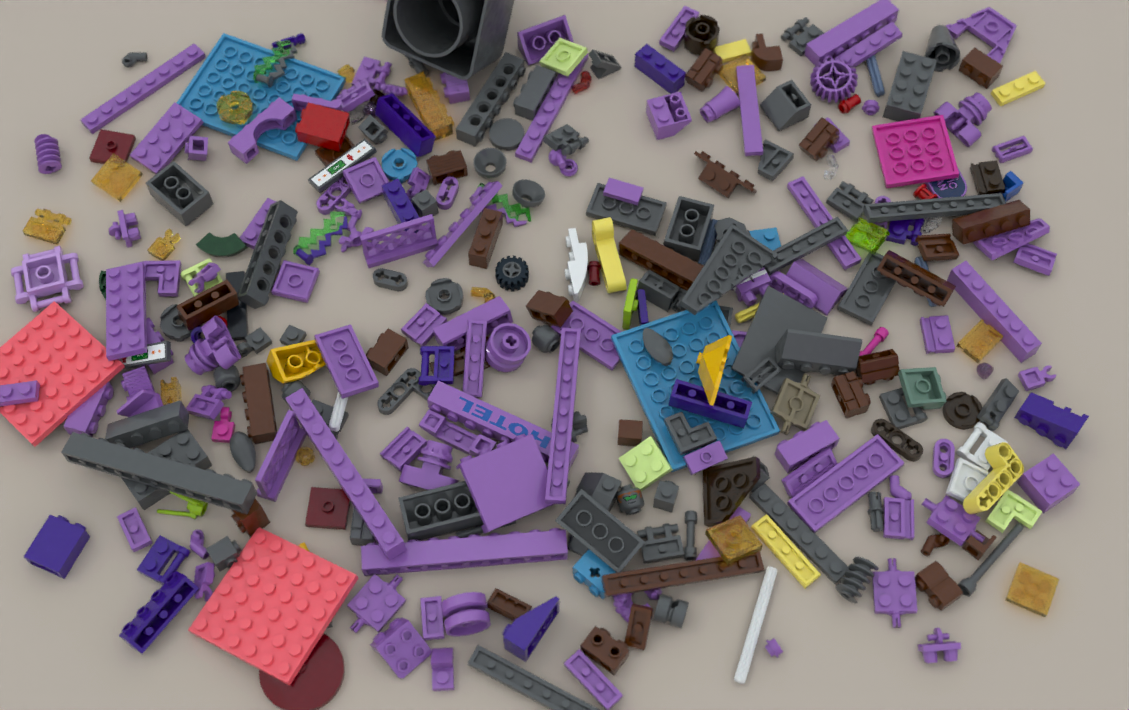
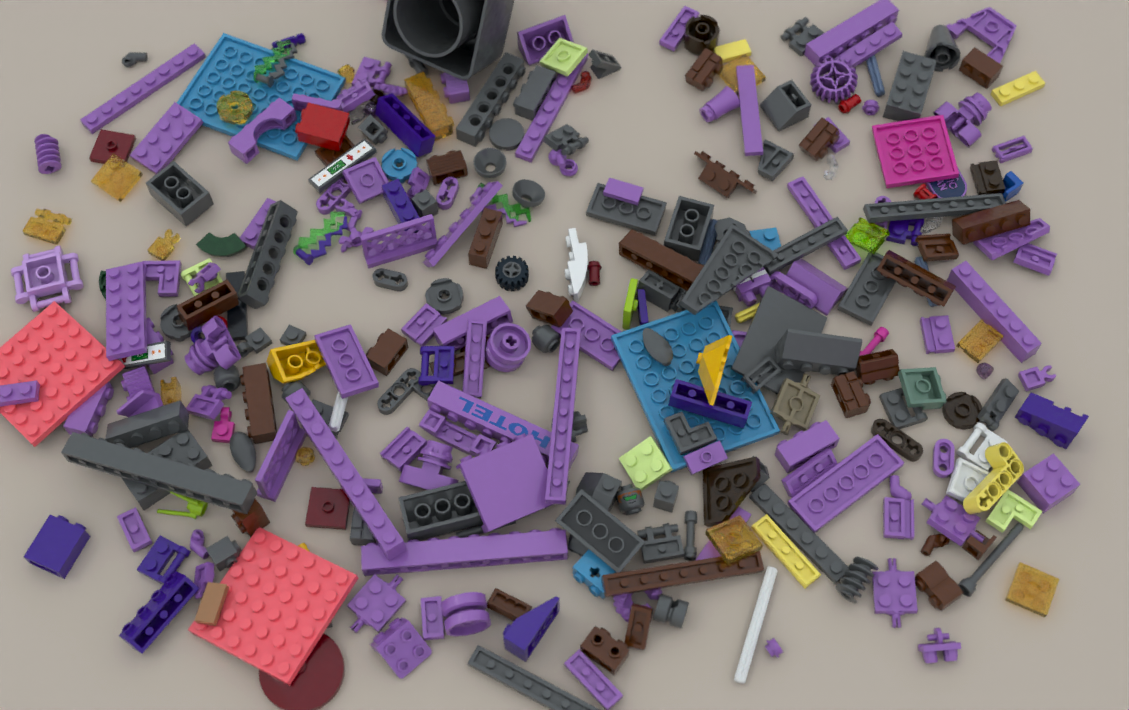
medium lavender hips [108,210,141,248] -> none
medium lavender brick [185,136,208,161] -> none
medium lavender plate [271,260,320,303] -> none
medium lavender slope [431,648,454,691] -> none
clear yellow arm [471,287,496,303] -> none
light yellow beam [592,217,627,293] -> none
reddish brown panel [617,419,643,446] -> none
dark purple brick [634,44,686,94] -> none
medium lavender slope [646,92,692,140] -> none
reddish brown brick [751,33,783,71] -> none
dark grey plate [826,181,874,222] -> none
dark grey axle [868,491,884,532] -> none
none -> medium nougat tile [194,582,229,626]

